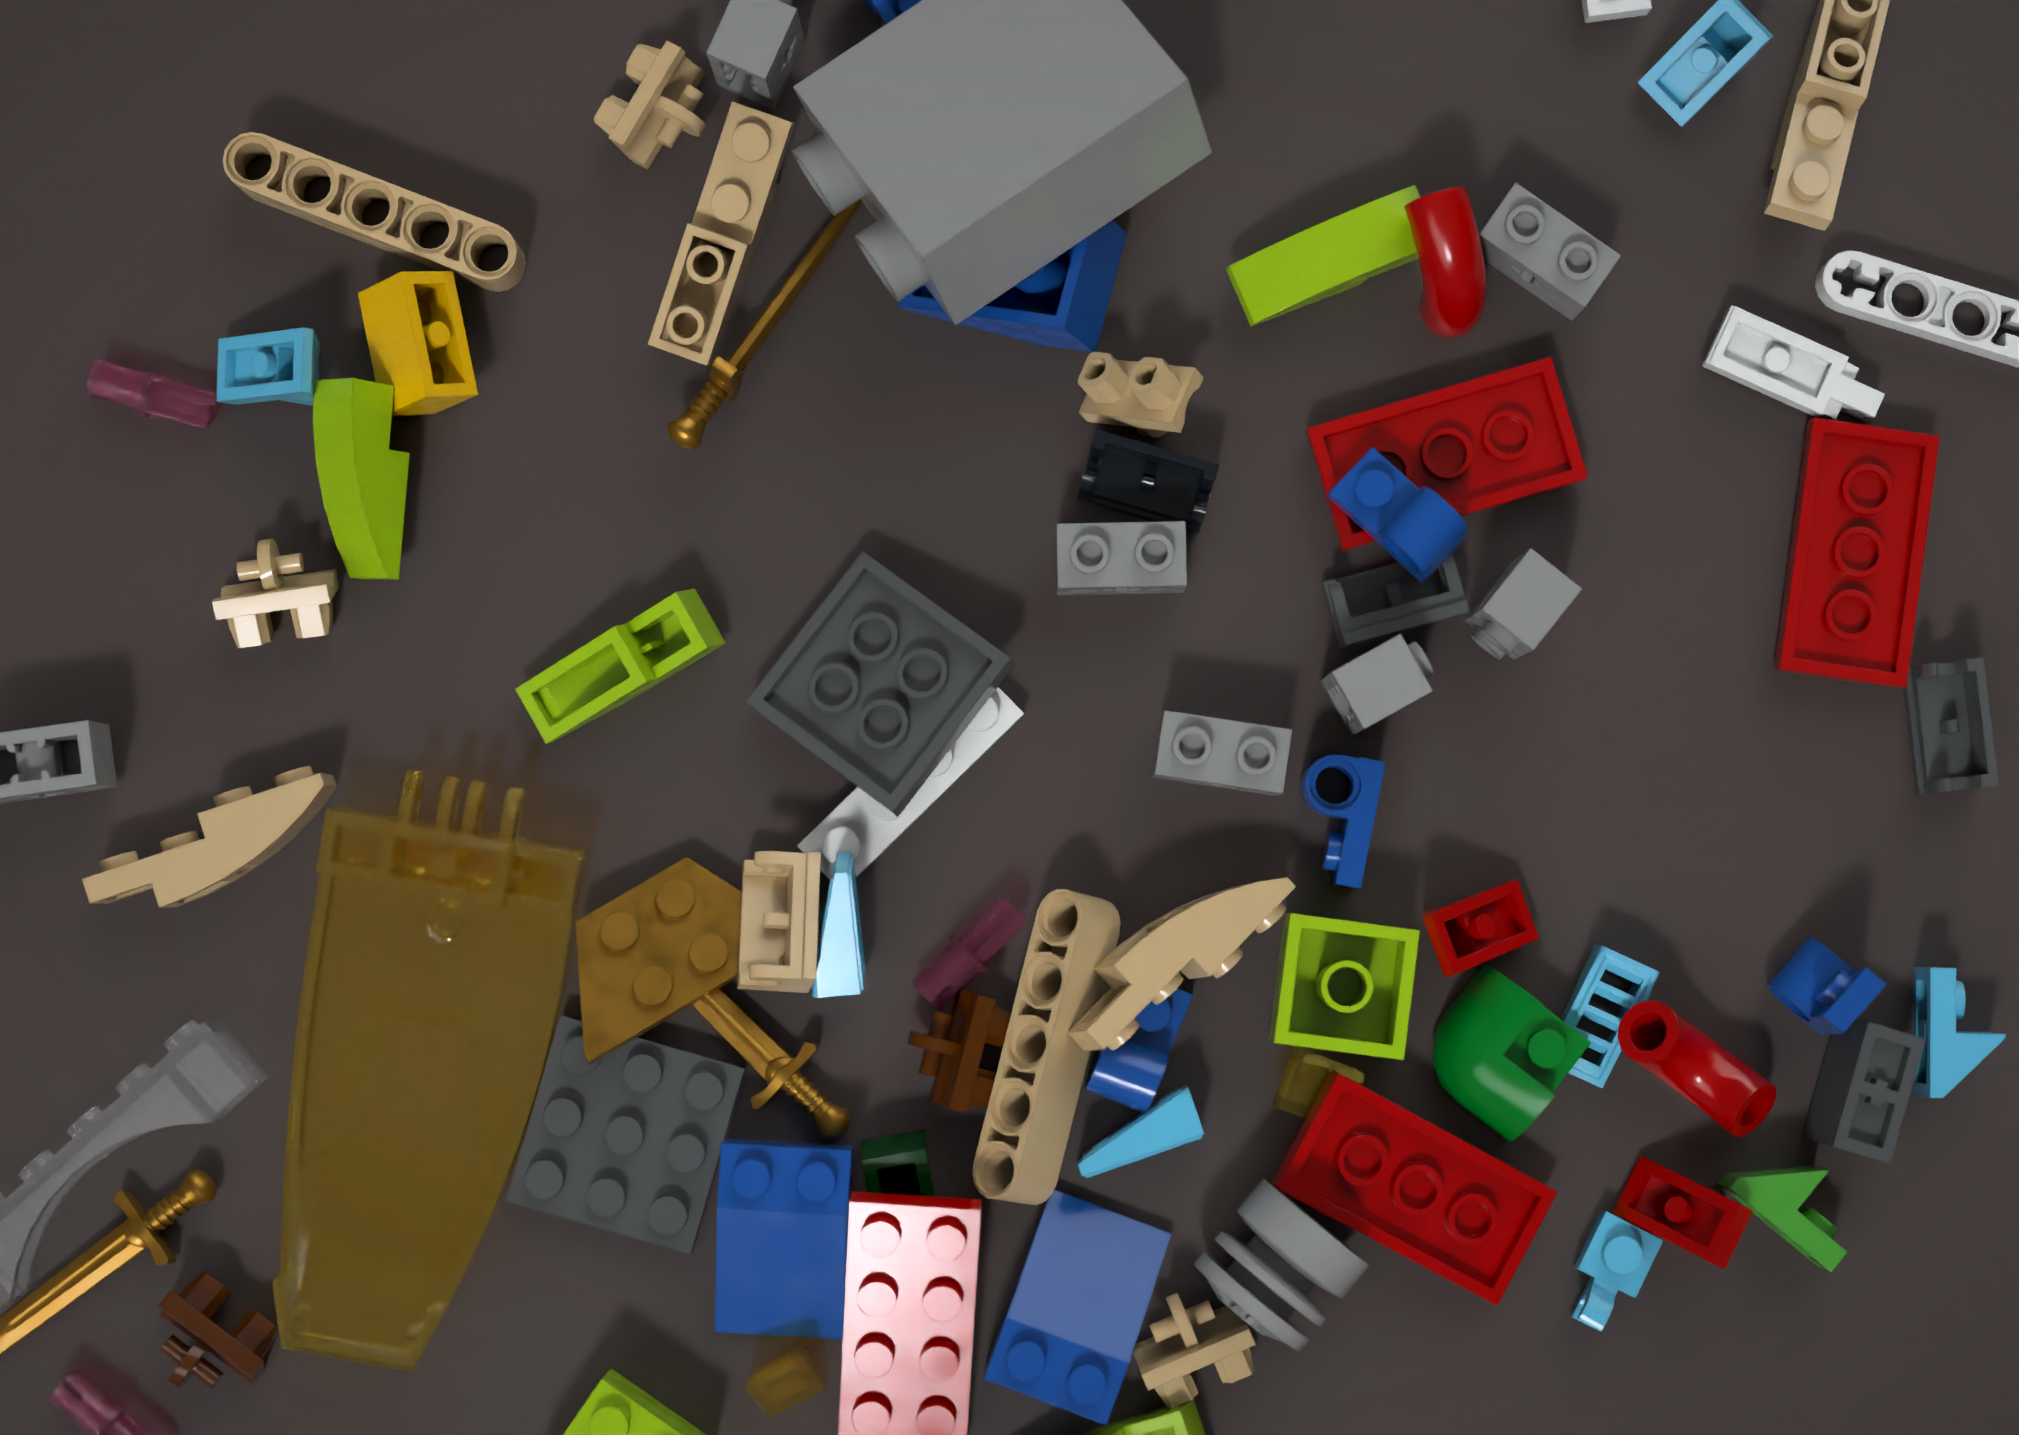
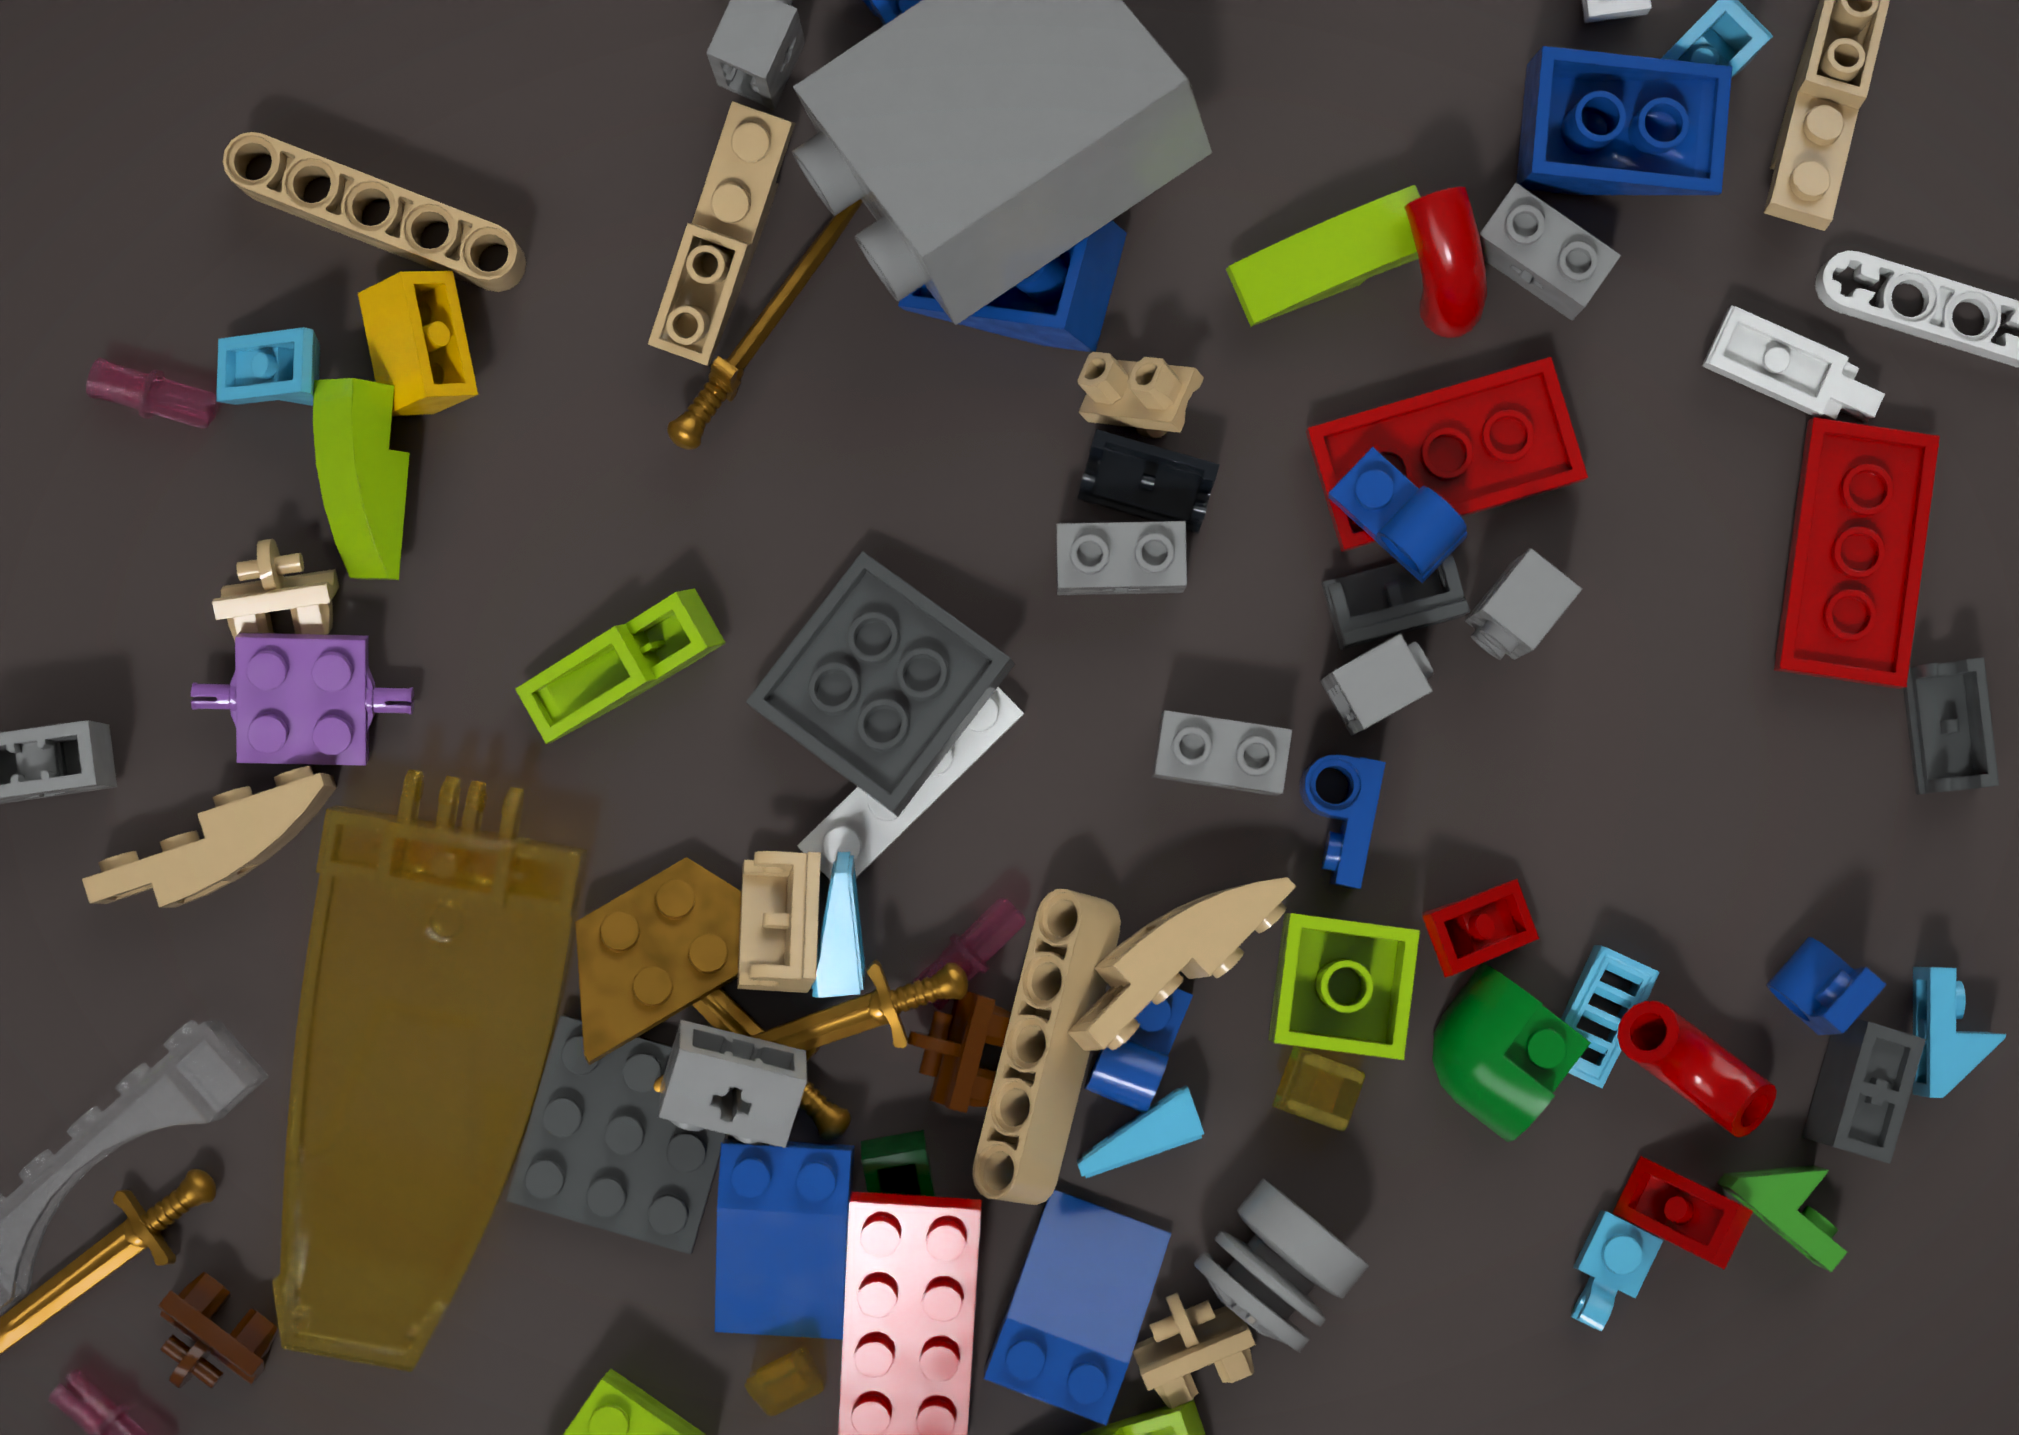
tan hips [594,40,706,169] -> none
red plate [1271,1069,1558,1306] -> none
none -> medium lavender plate [191,633,414,766]
none -> pearl gold sword [653,960,968,1092]
none -> light grey brick [659,1020,807,1148]
none -> blue slope [1516,46,1732,195]

